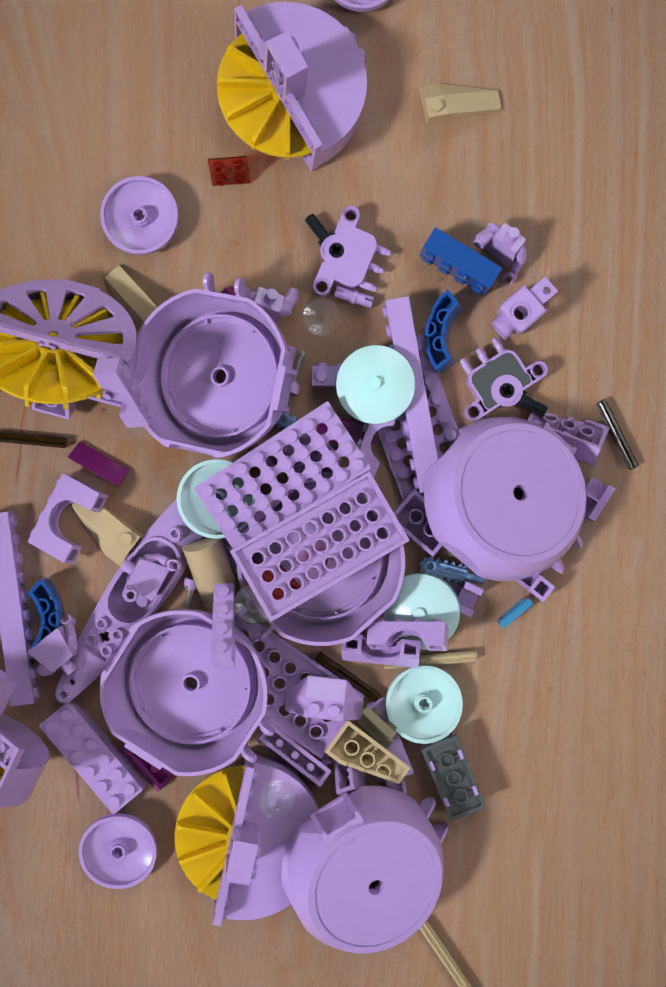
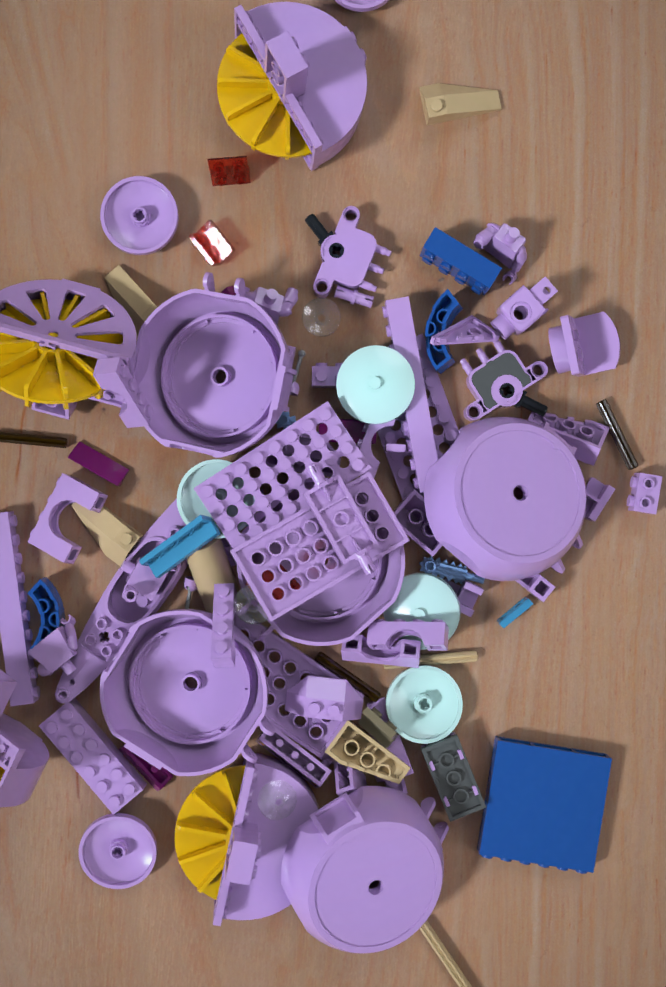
none -> dark azure fence [139,515,221,578]
none -> clear red bracket [189,220,236,266]
none -> lavender plate [303,462,379,575]
none -> lavender tile [385,444,406,453]
none -> lavender wing [430,315,501,345]
none -> blue brick [477,736,612,874]
none -> lavender piece [548,312,620,377]
none -> lavender brick [627,473,663,514]

